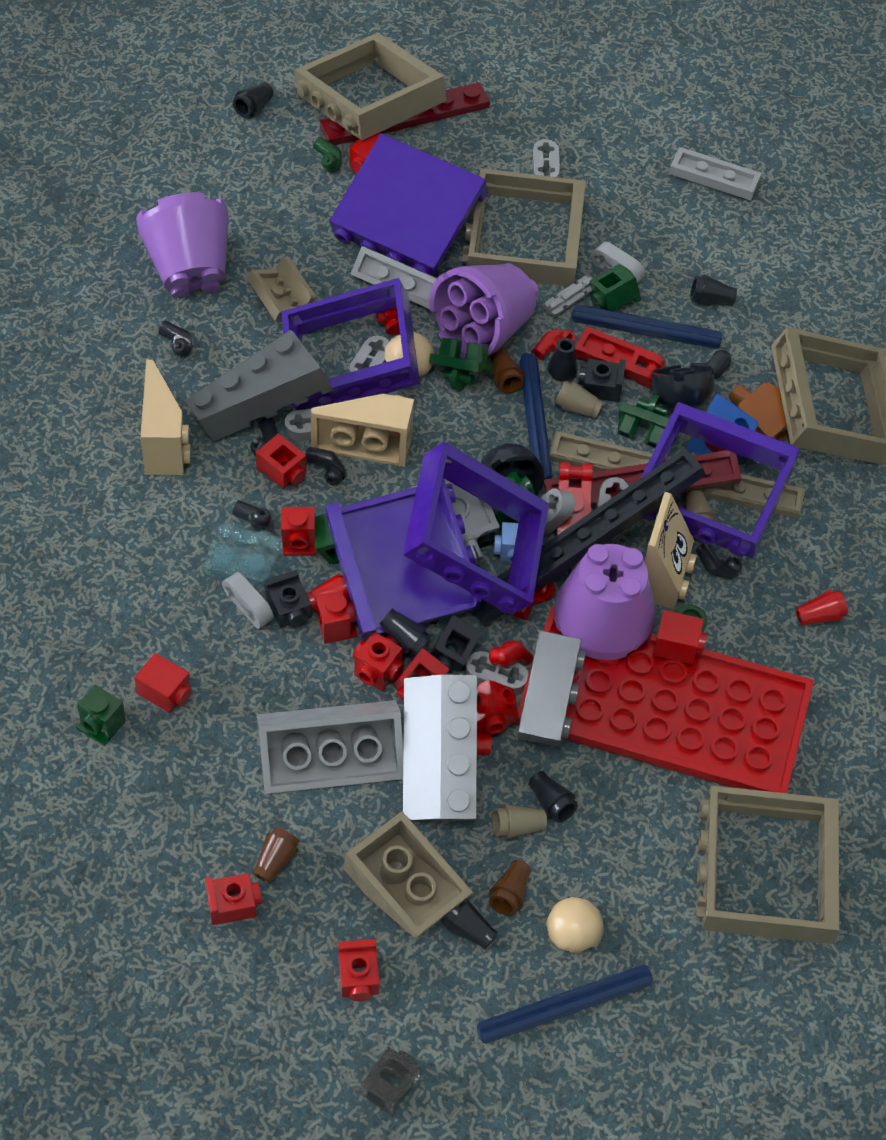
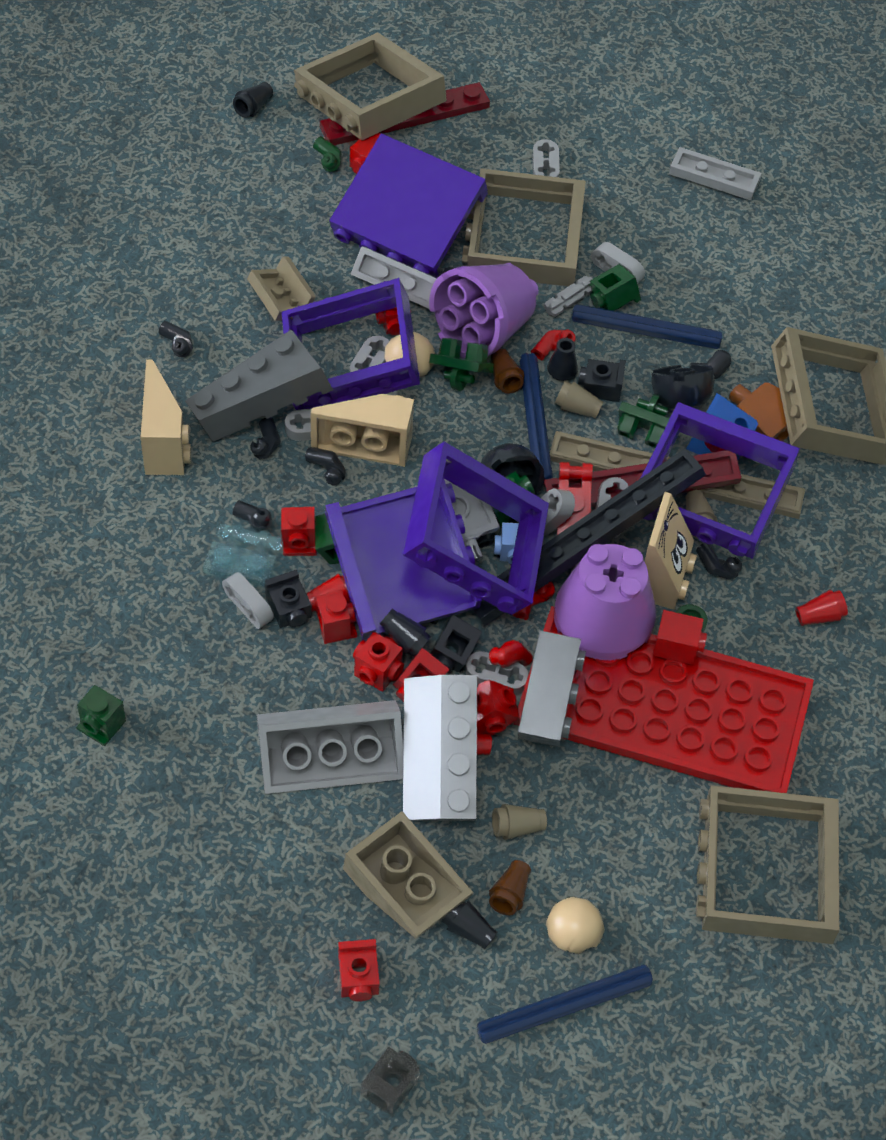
red brick [134,653,191,713] -> none
medium lavender cone [136,192,229,298] -> none
red brick [205,873,262,926] -> none
reddish brown cone [252,827,300,884] -> none
red brick [256,433,307,489] -> none
black cone [528,771,578,823] -> none
red plate [575,326,665,388] -> none
black cone [690,274,737,306] -> none

